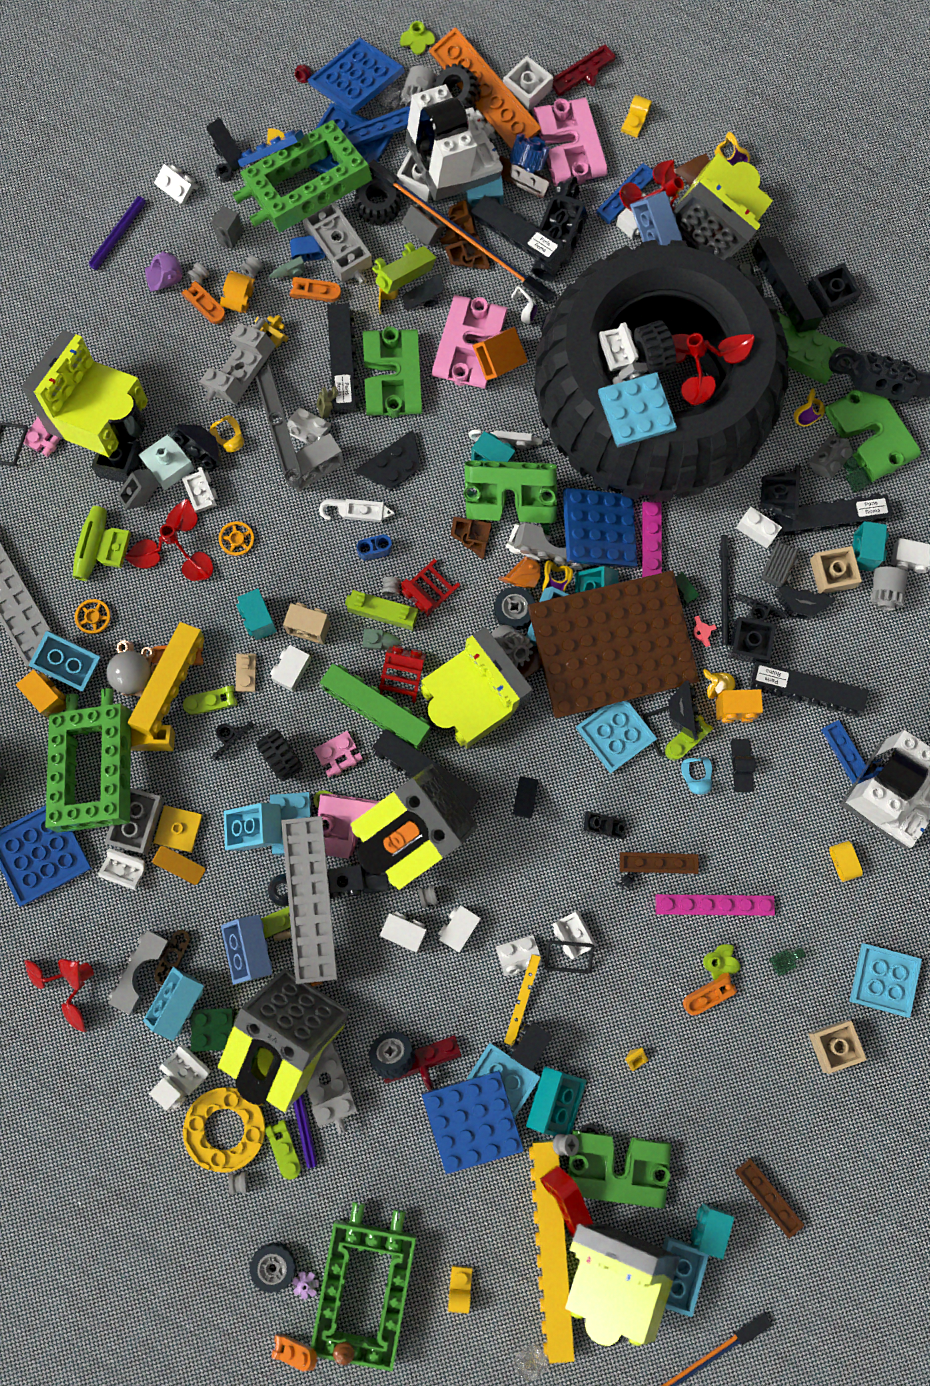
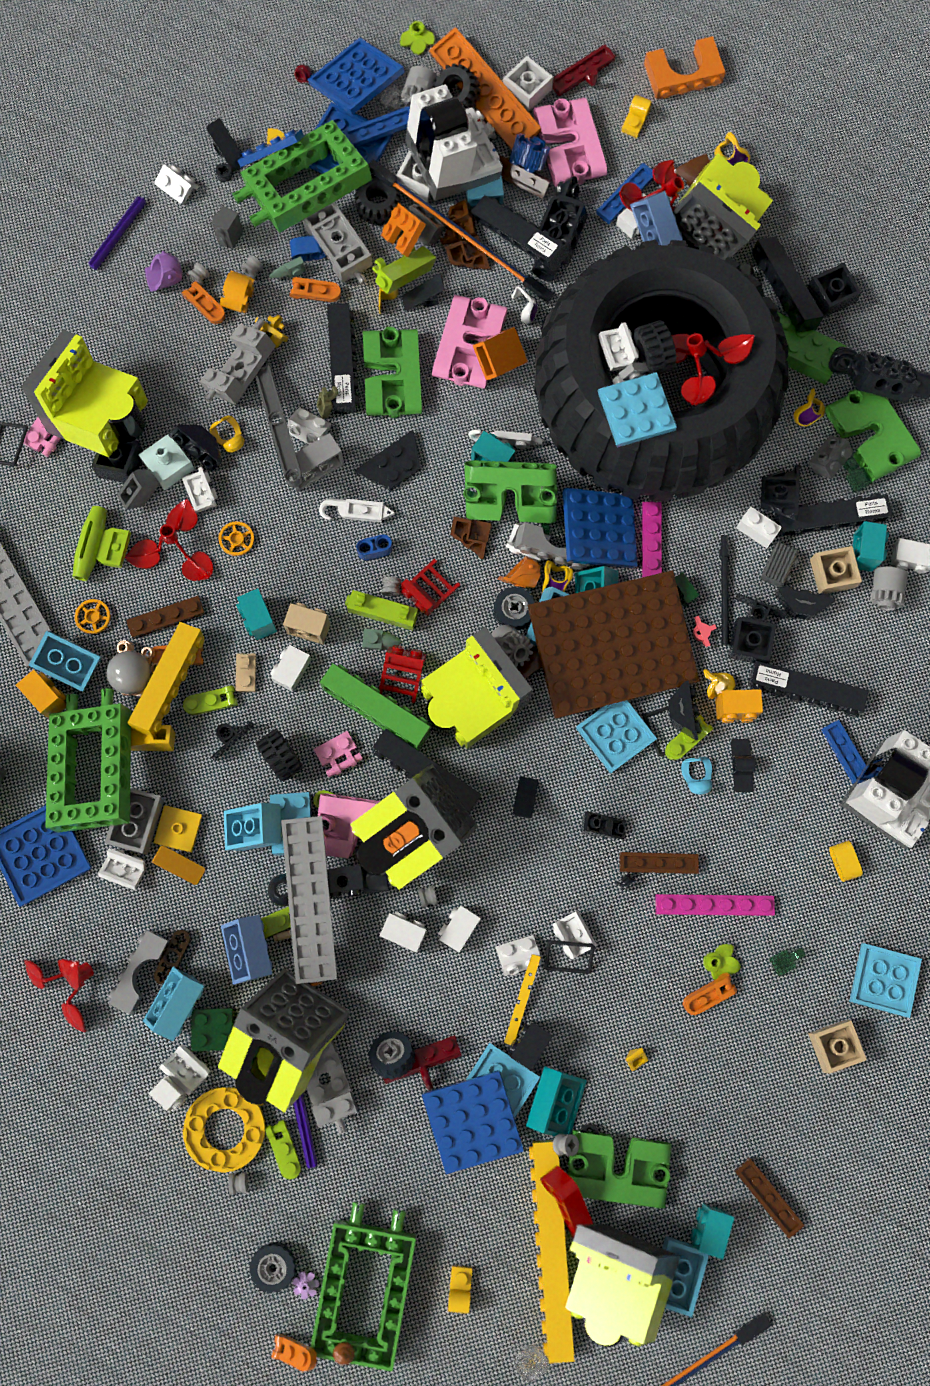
none -> reddish brown plate [126,595,205,639]
none -> orange plate [381,203,426,257]
none -> orange arch [644,36,725,99]

